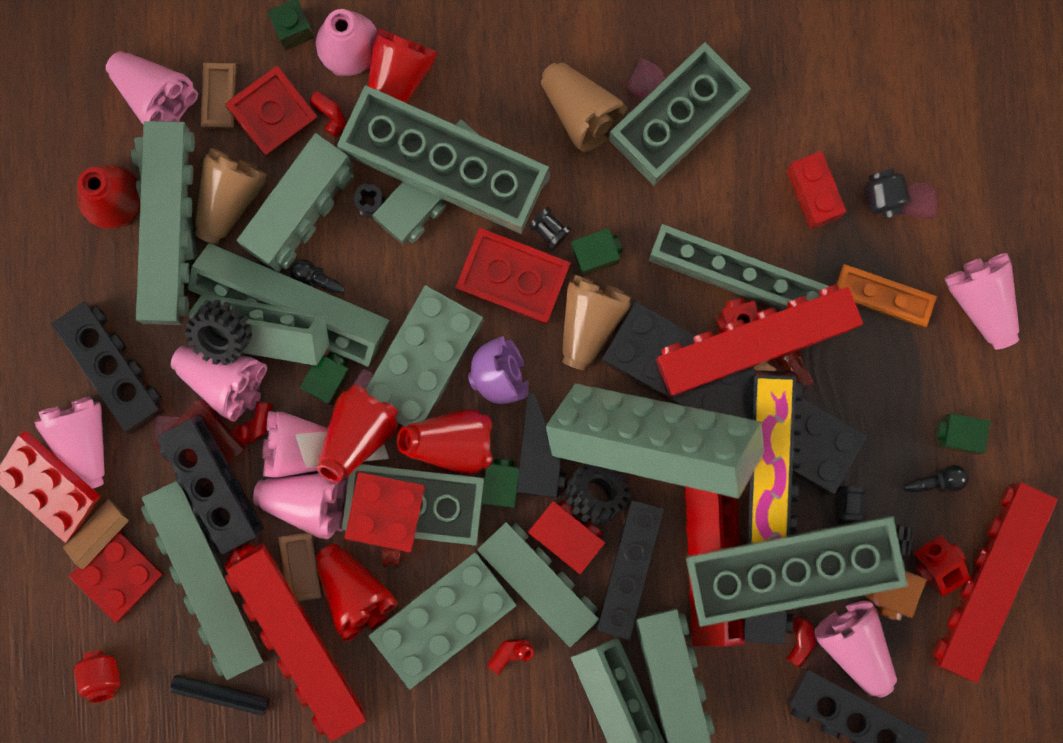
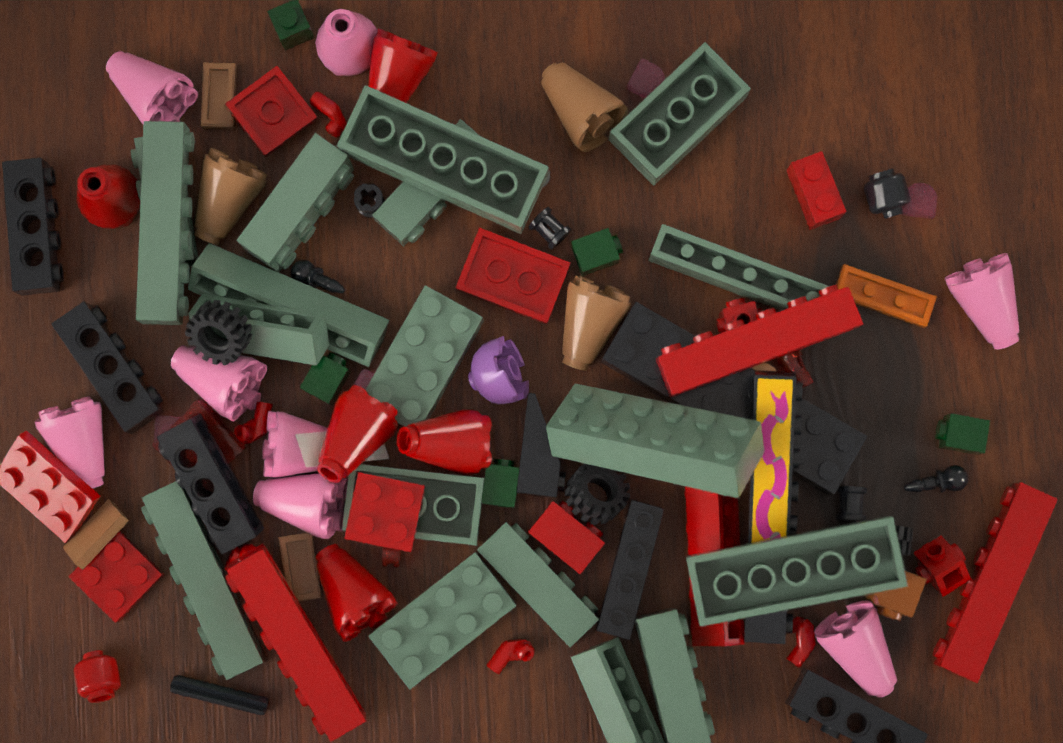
none -> black brick [2,158,64,296]

